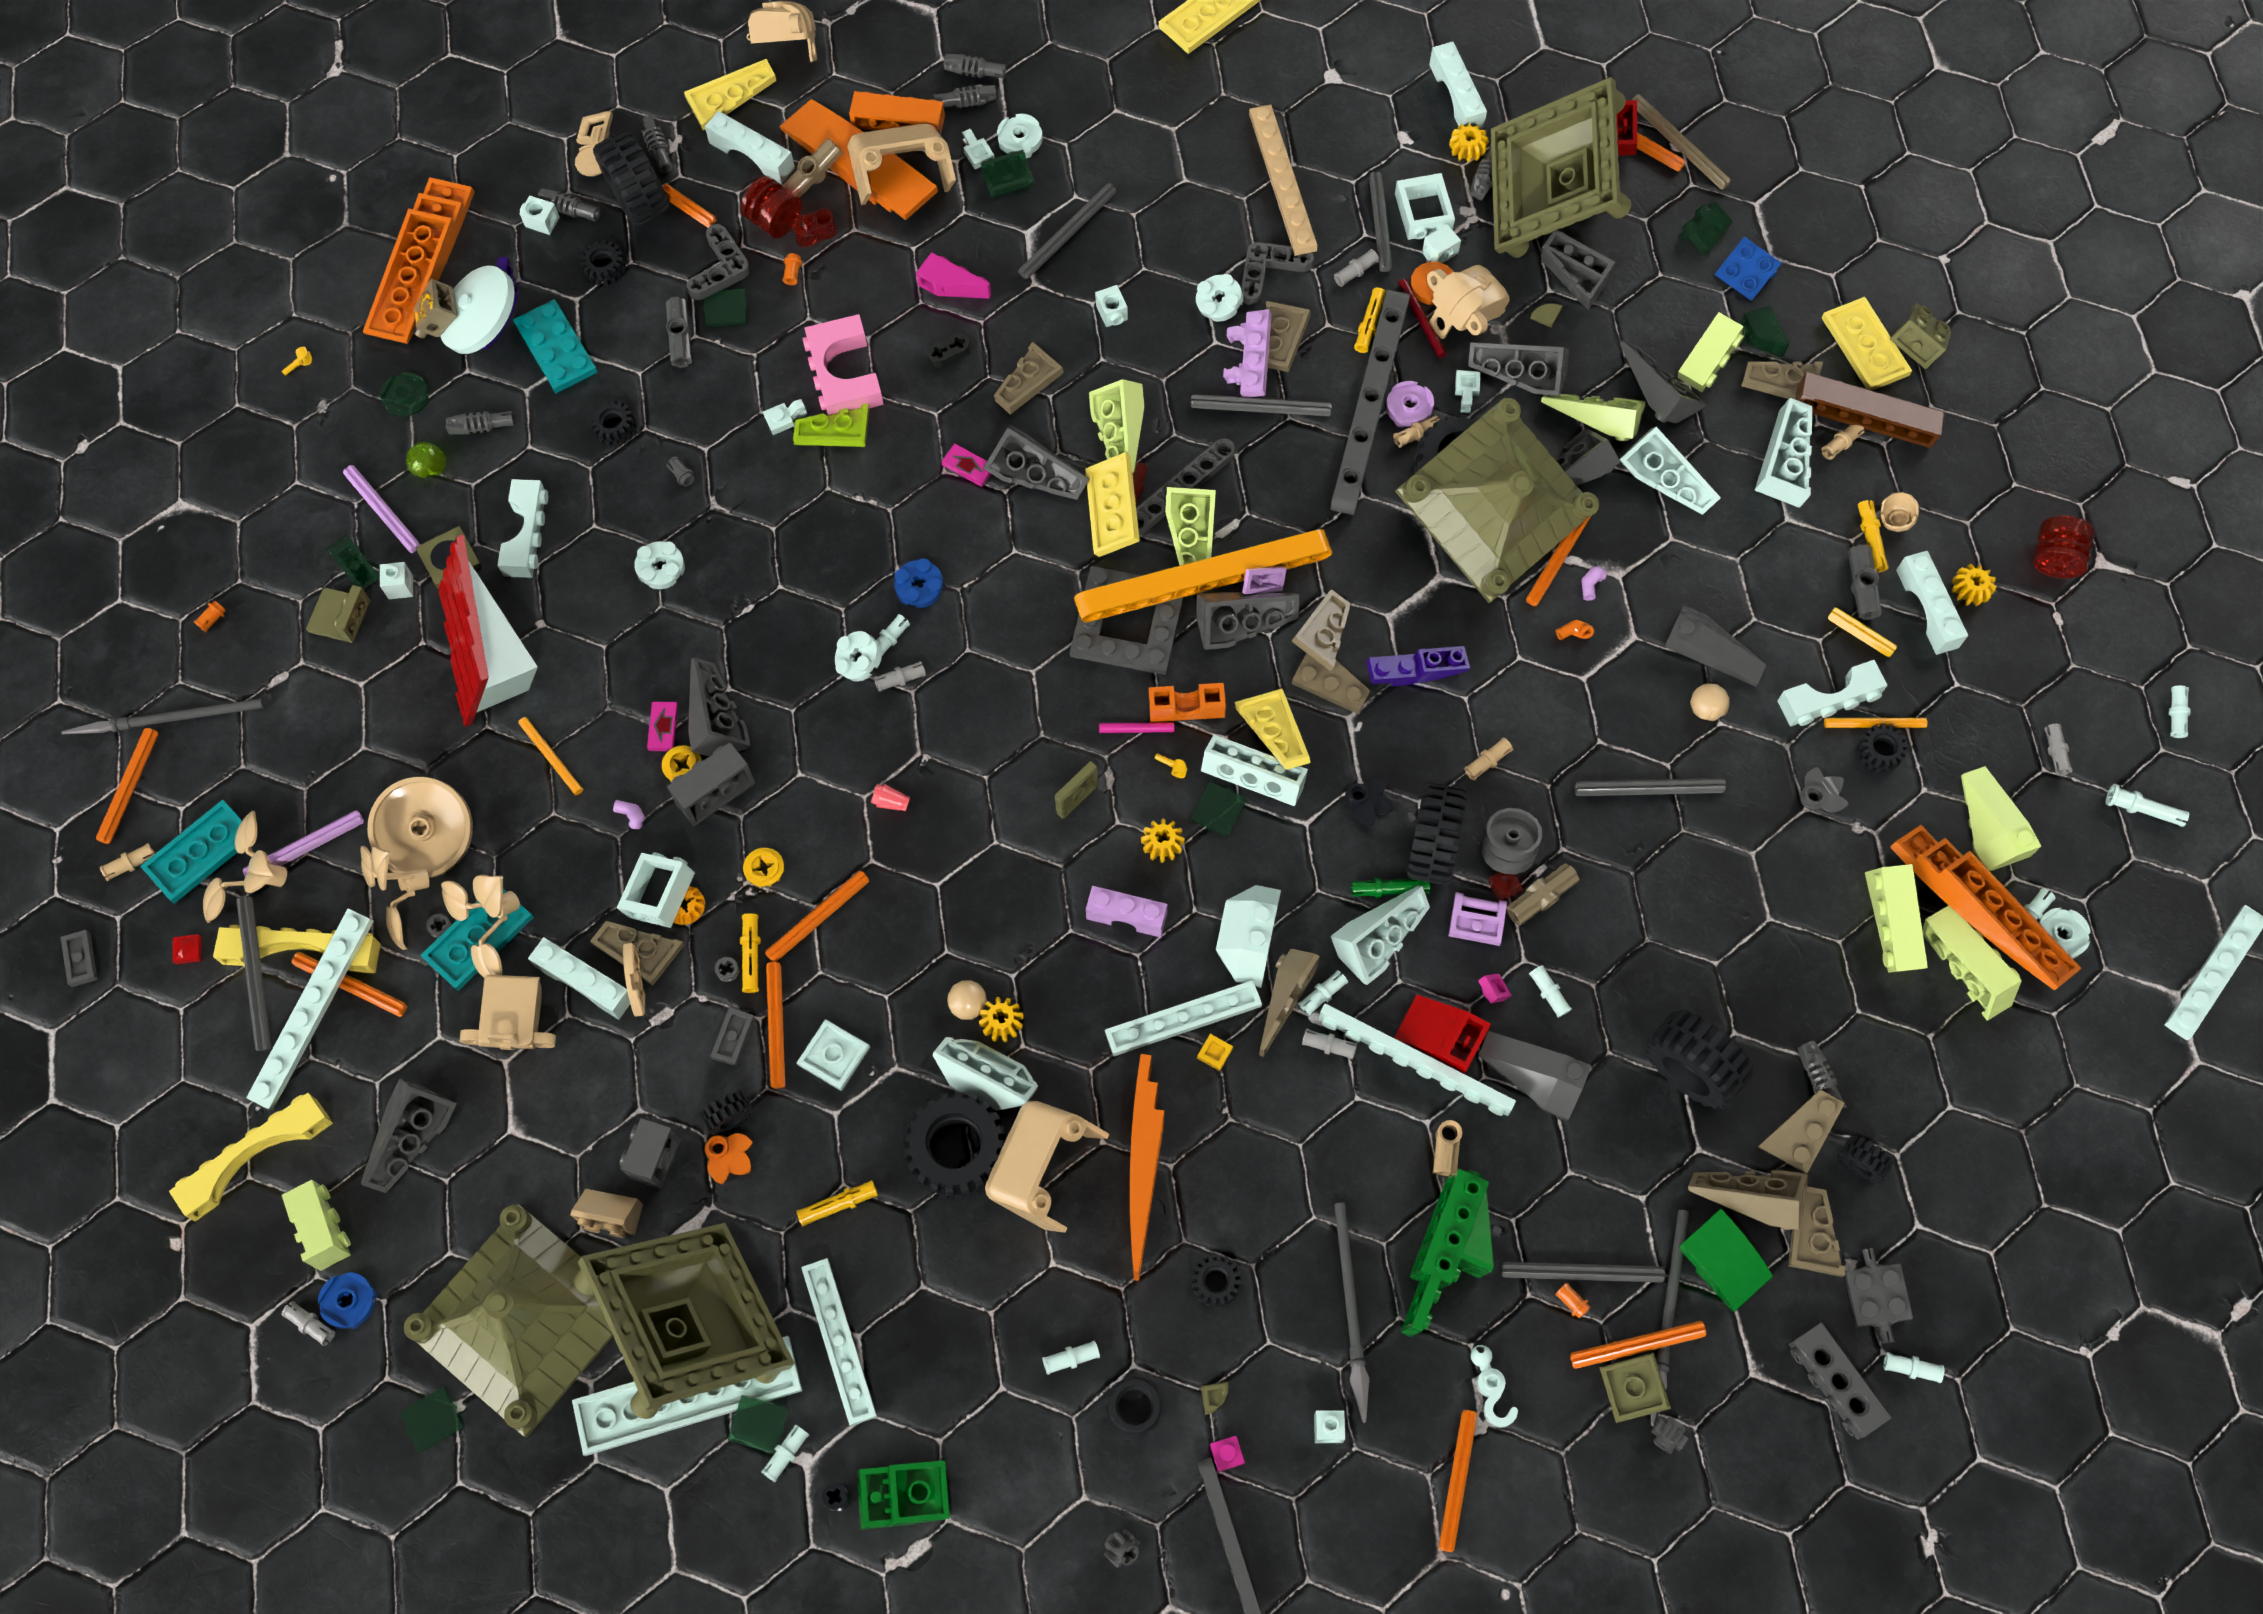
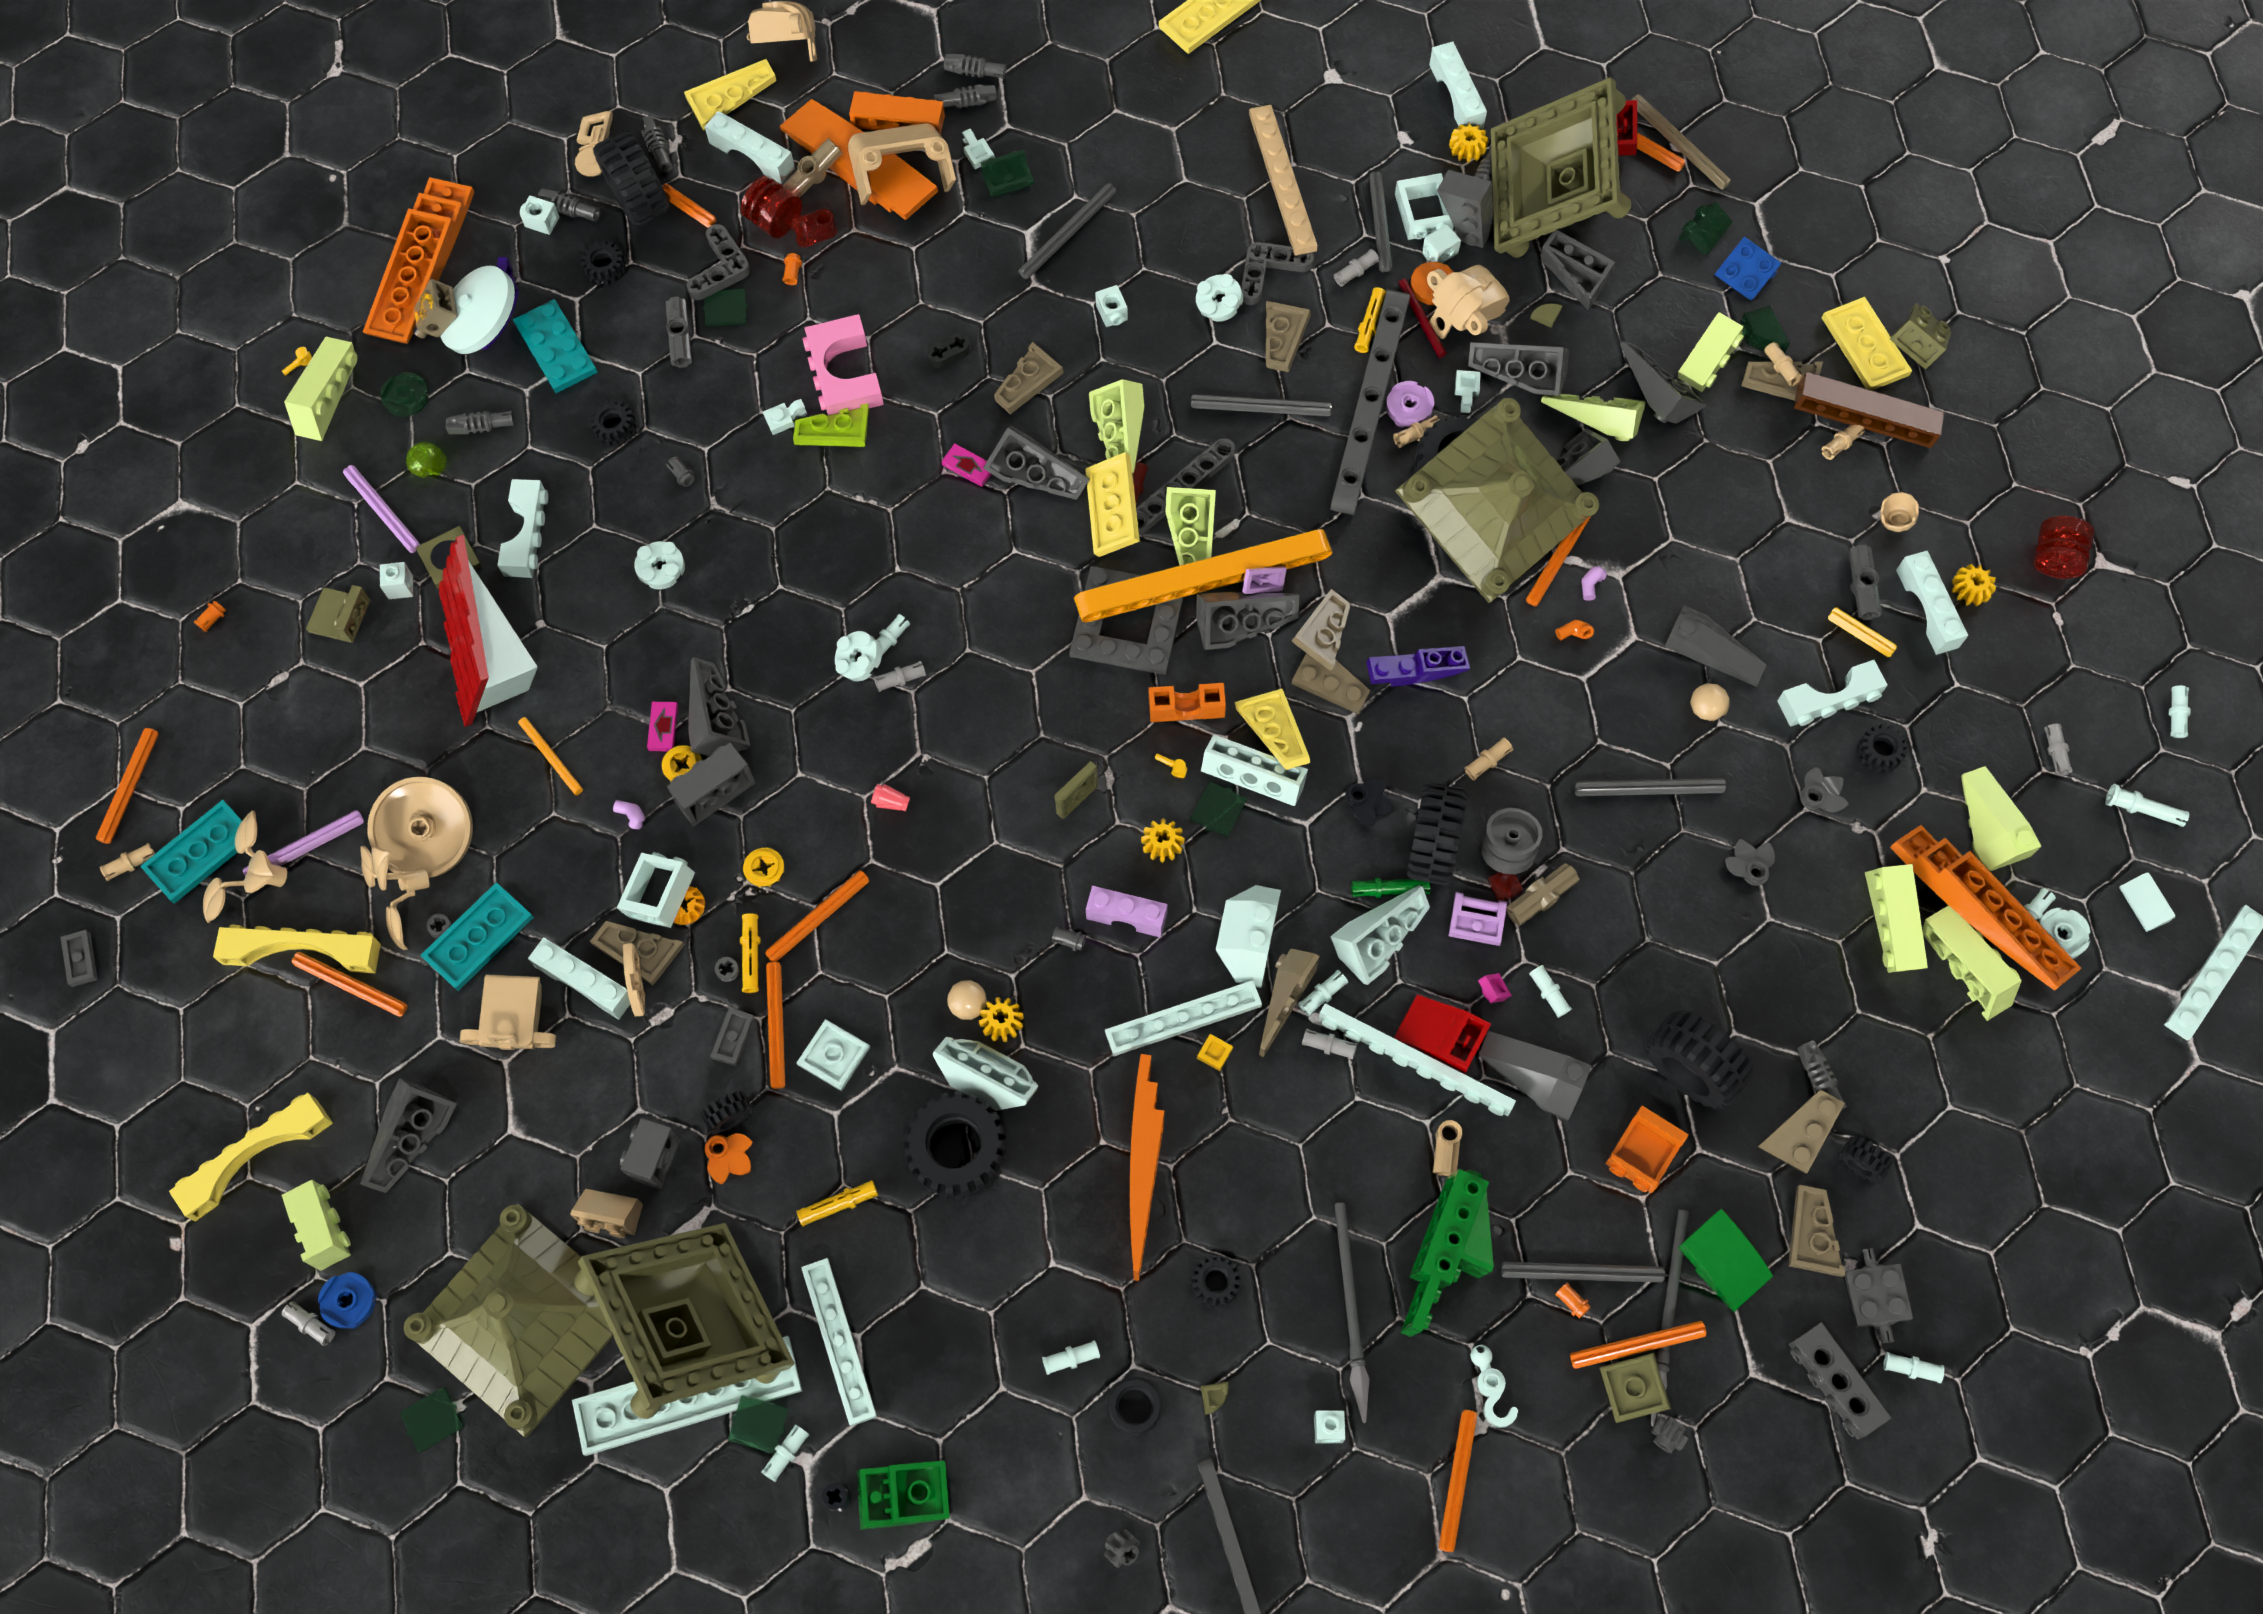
dark grey piece [62,698,264,734] -> none
red tile [173,934,202,965] -> none
dark grey axle [236,896,271,1051] -> none
light aqua plate [246,909,374,1110] -> none
clear green slope [325,534,380,590] -> none
tan plant [441,875,520,978] -> none
blue plate [894,558,943,608] -> none
dark pink slope [916,252,991,299] -> none
tan windscreen [985,1101,1109,1233] -> none
light aqua plate [997,114,1043,159] -> none
dark pink bar [1099,722,1174,733] -> none
dark pink plate [1210,1436,1245,1472] -> none
lavender hinge [1223,309,1272,397] -> none
light aqua wedge [1620,427,1721,515] -> none
dark tan wedge [1688,1170,1808,1230] -> none
light aqua wedge [1755,398,1812,508] -> none
light orange bar [1824,718,1927,728] -> none
yellow pin [1858,500,1889,573] -> none
none -> yellowish green wedge [284,337,357,441]
none -> dark grey pin [1052,926,1086,952]
none -> dark grey wedge [1437,170,1494,248]
none -> orange panel [1605,1106,1689,1193]
none -> dark grey plate [1725,839,1775,886]
none -> tan pin [1764,342,1802,386]
none -> light aqua slope [2119,872,2175,932]

